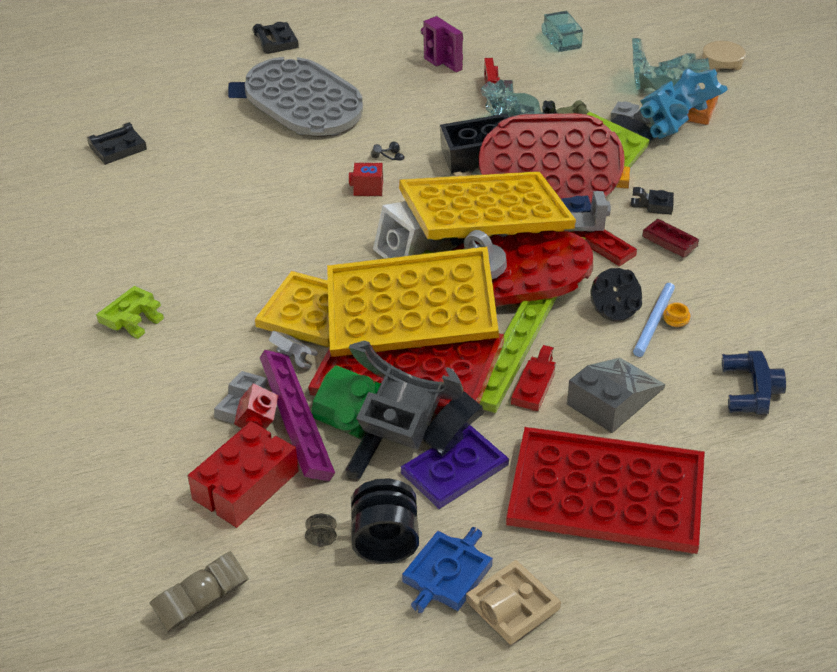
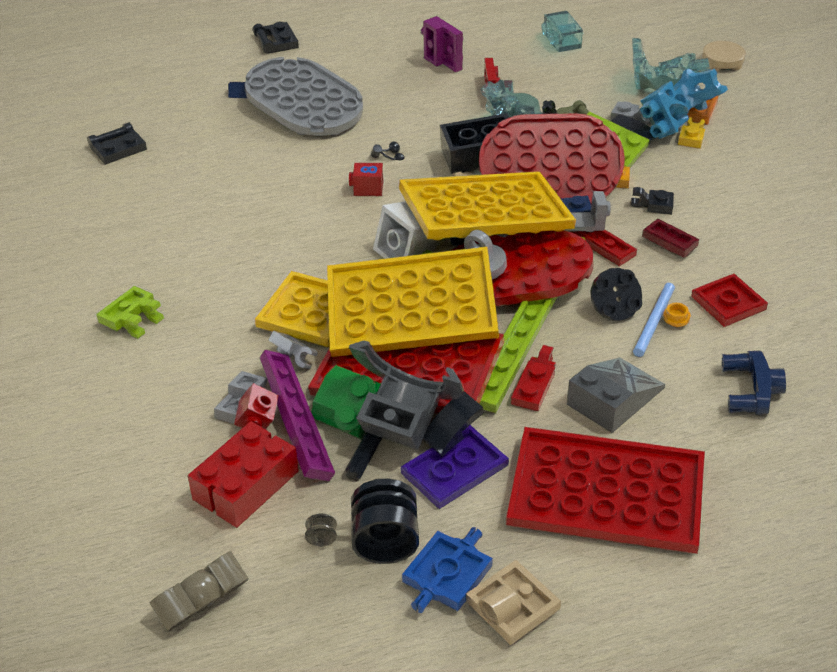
none -> yellow plate [678,117,705,149]
none -> red tile [691,273,768,327]

